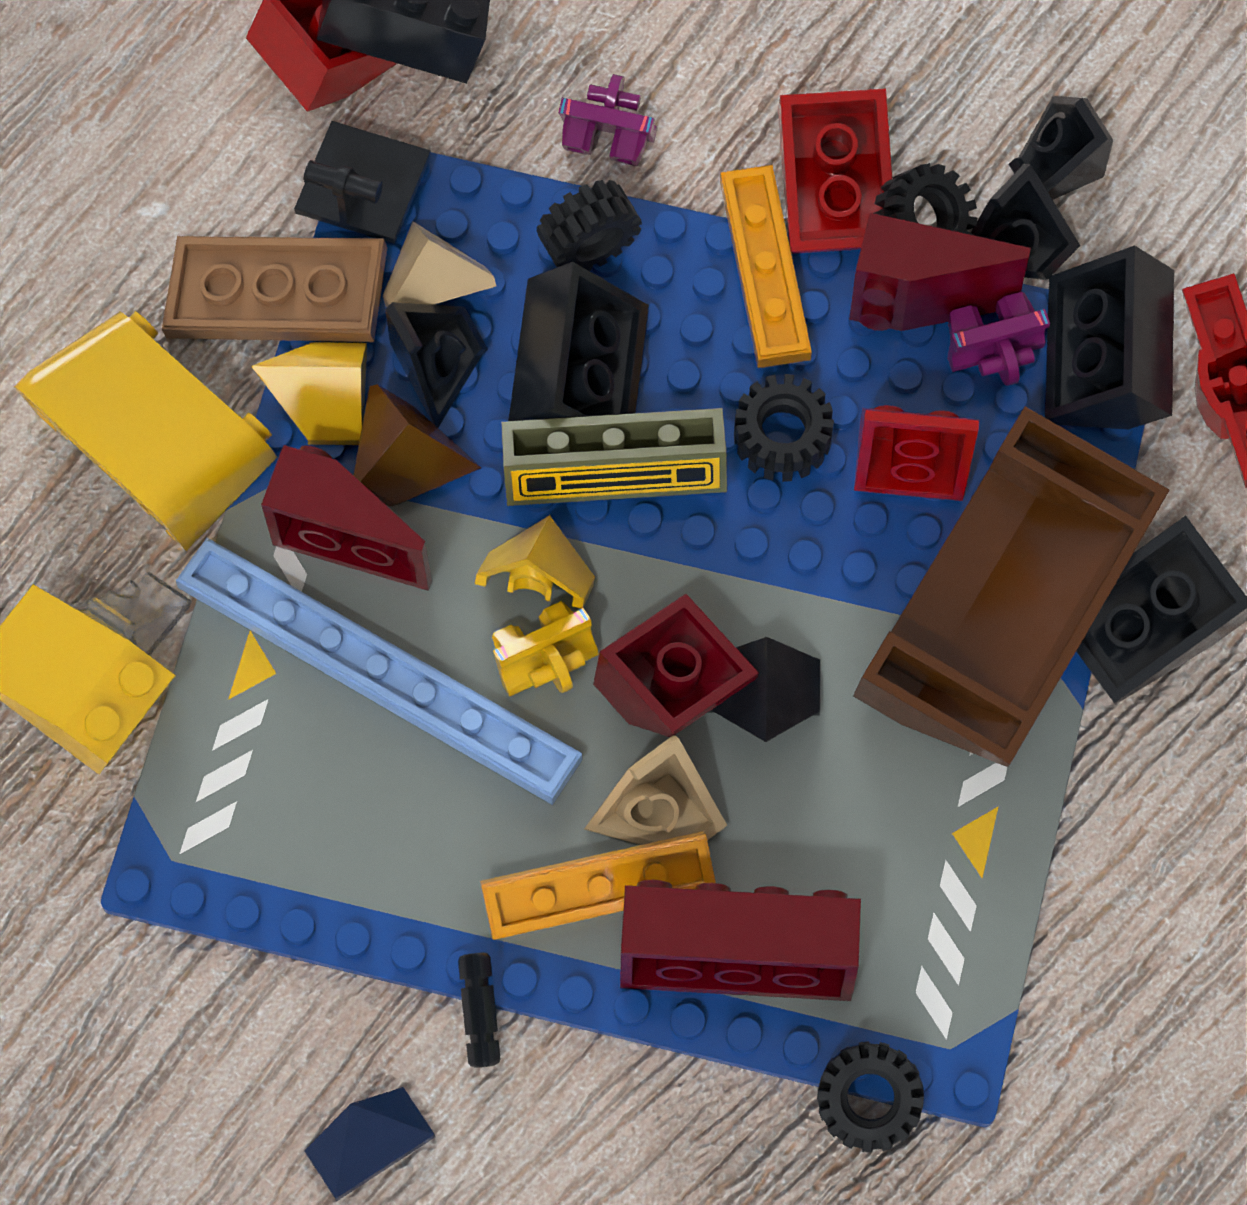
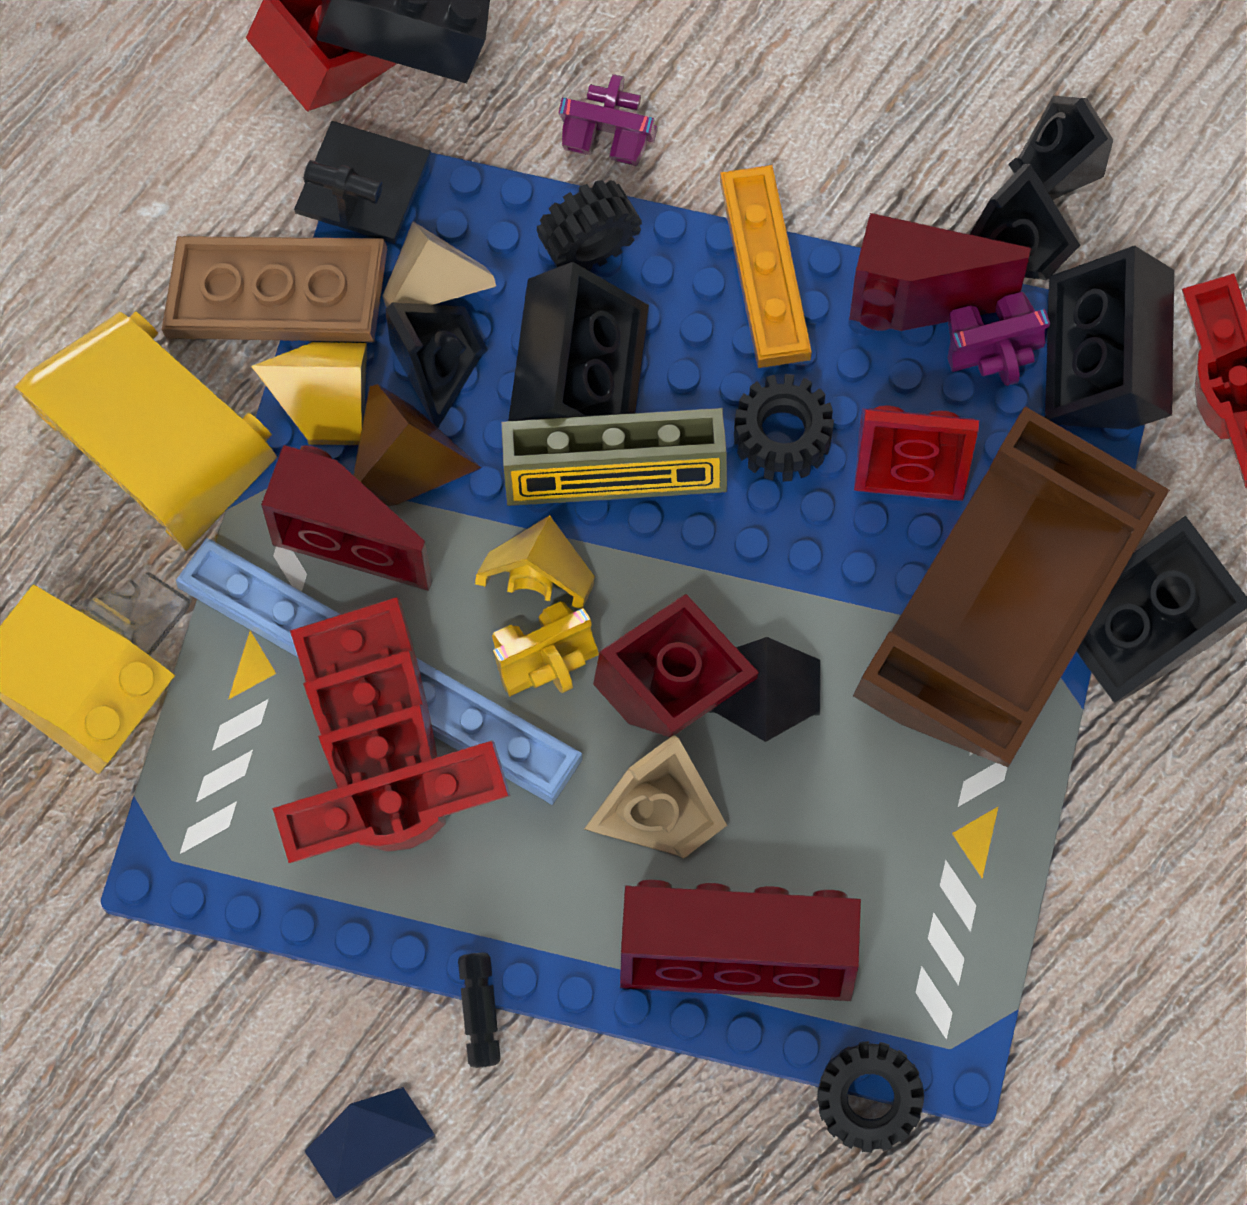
light orange tile [480,831,716,940] -> none
red slope [778,88,892,254] -> none
black tyre [873,163,978,235] -> none
none -> red slope [272,597,510,863]

